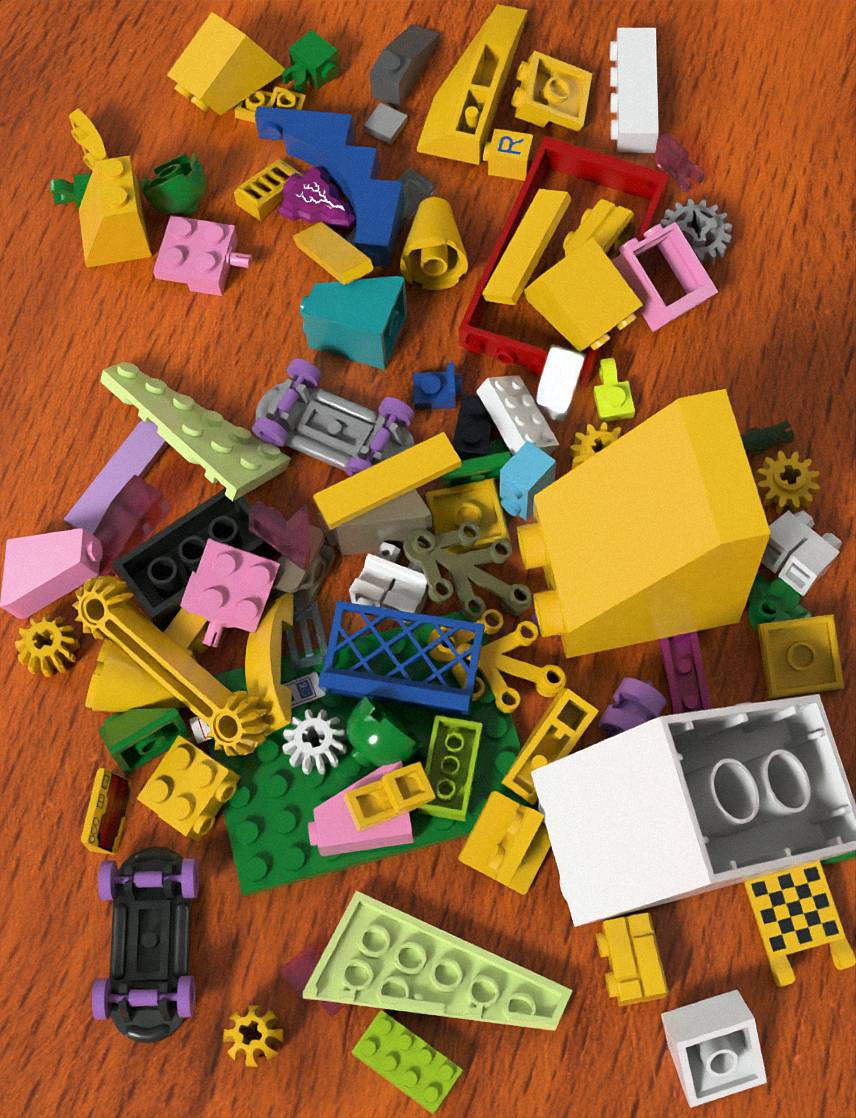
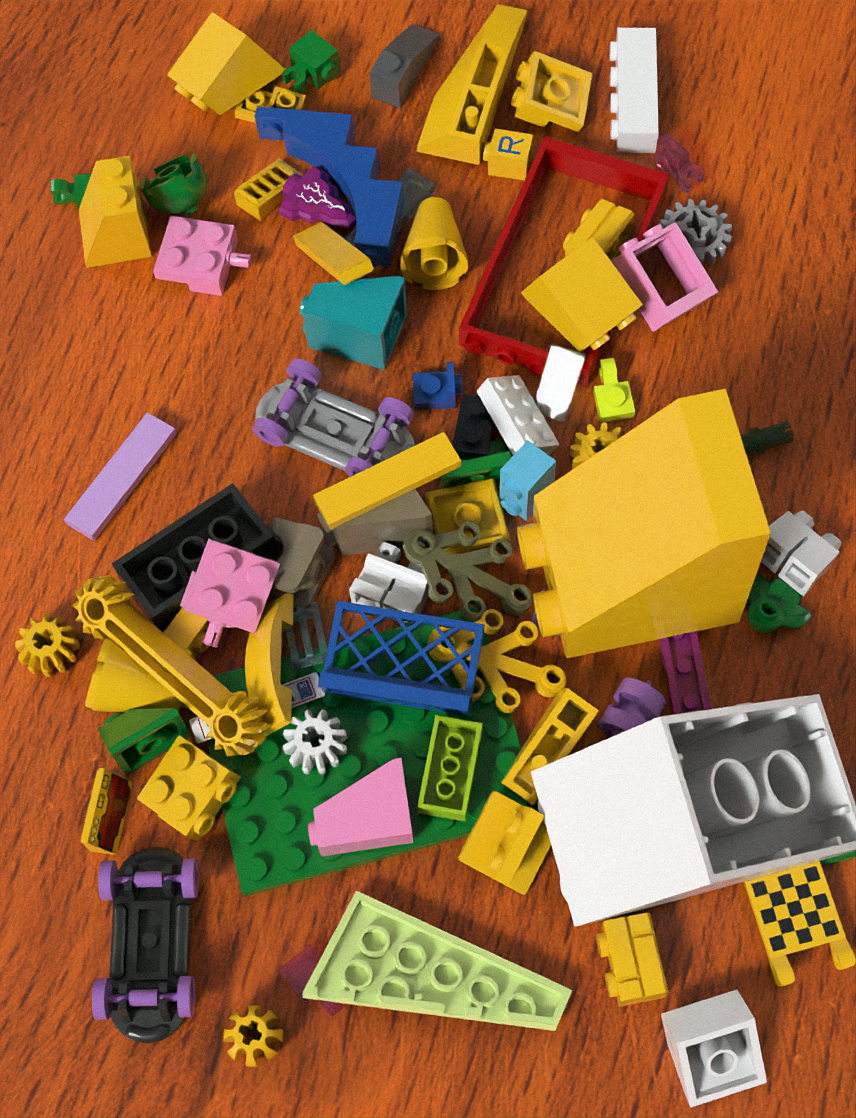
bright pink slope [0,528,103,619] -> none
yellow slope [68,108,108,171] -> none
clear pink slope [93,474,169,578] -> none
yellowish green wing [100,362,291,501] -> none
clear pink slope [249,501,311,571] -> none
yellow slope [343,762,436,833] -> none
green cylinder [346,694,423,768] -> none
lime piece [351,1010,464,1116] -> none
light grey tile [363,102,408,145] -> none
yellow tile [482,189,571,305] -> none
yellow gear [755,451,820,514] -> none
yellow tile [757,614,844,698] -> none

